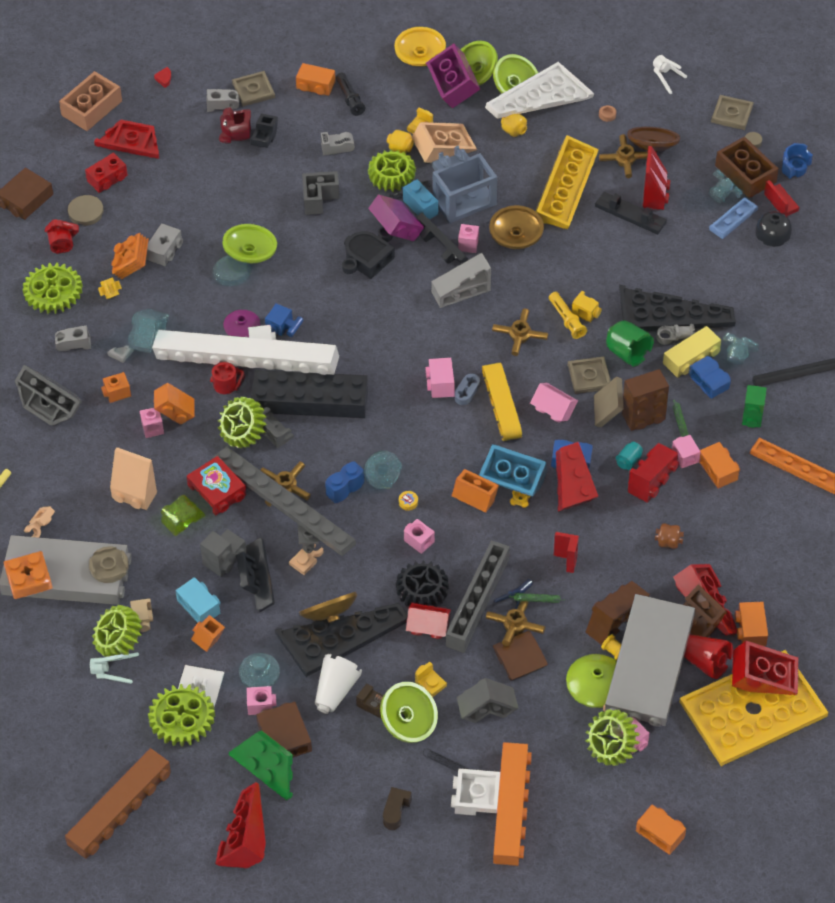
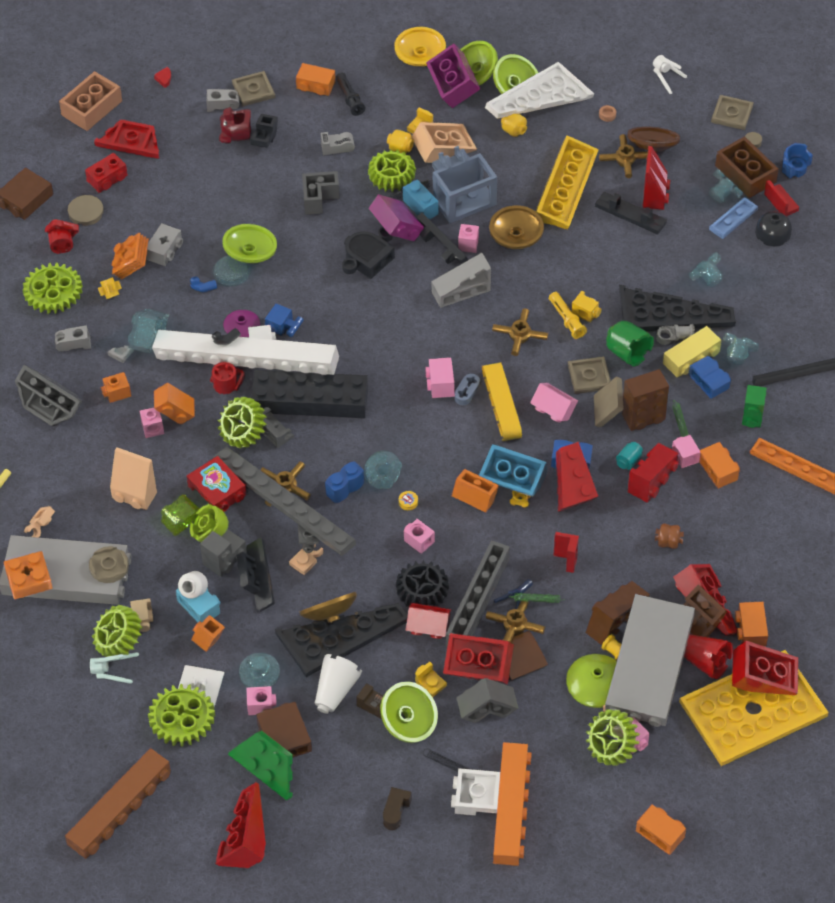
none -> white head [178,571,208,599]
none -> blue arm [190,276,217,293]
none -> lime cylinder [190,504,229,542]
none -> black arm [212,328,241,345]
none -> red slope [443,633,514,685]
none -> clear light blue plate [688,252,723,287]

